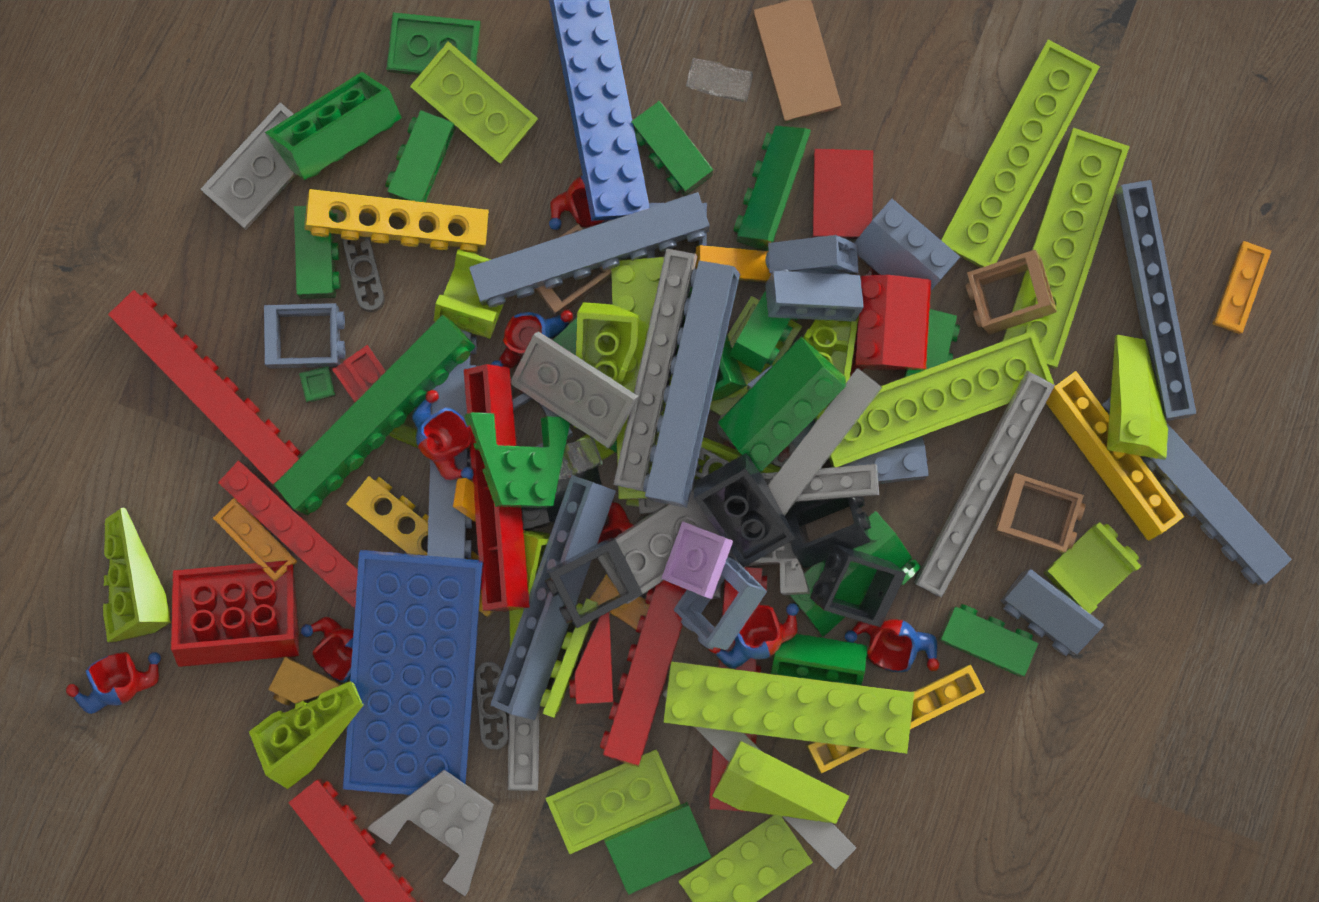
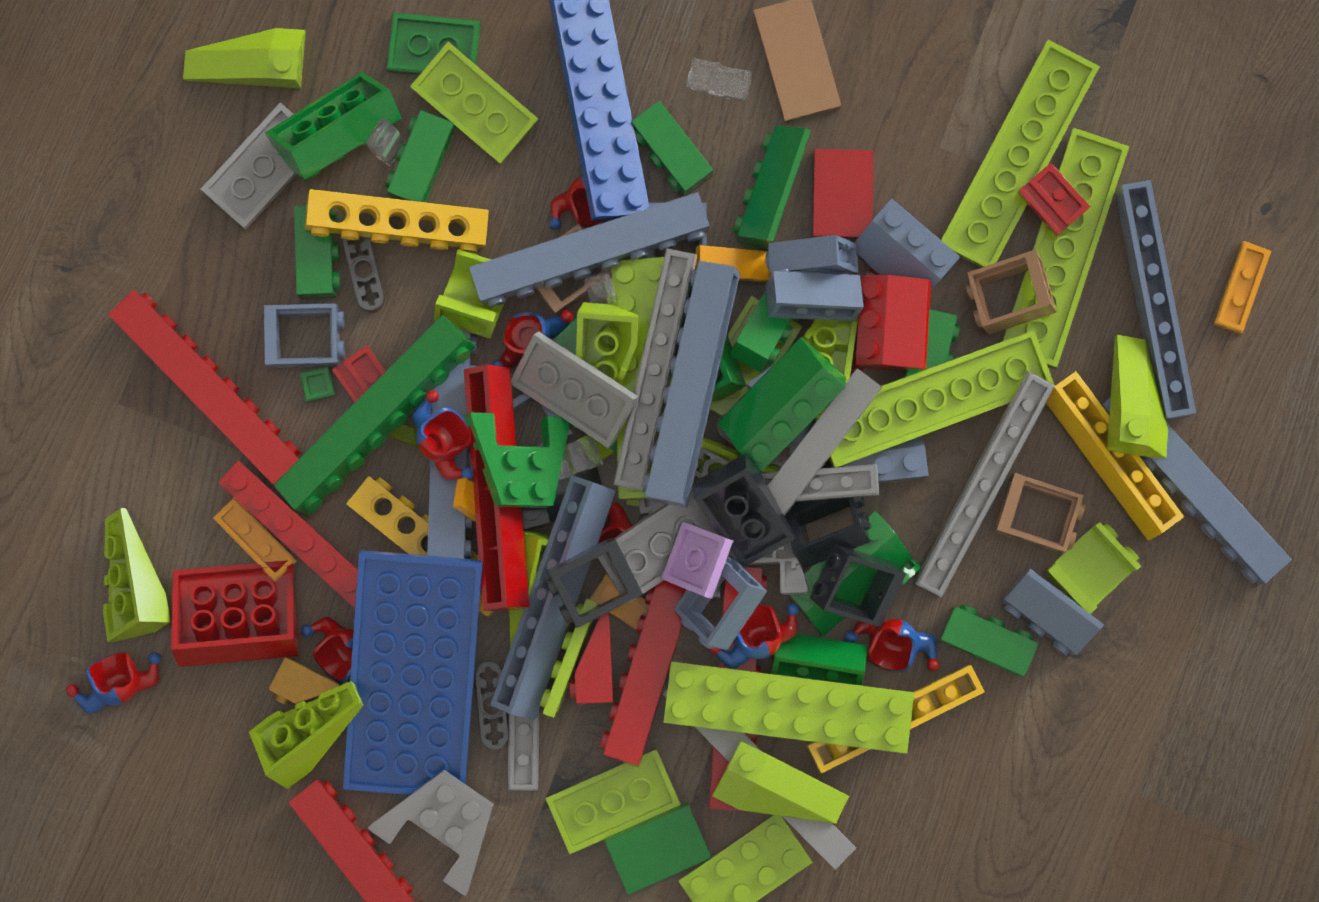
none -> lime wedge [183,28,306,89]
none -> clear slope [366,118,406,167]
none -> clear slope [584,271,618,304]
none -> red plate [1017,163,1090,237]

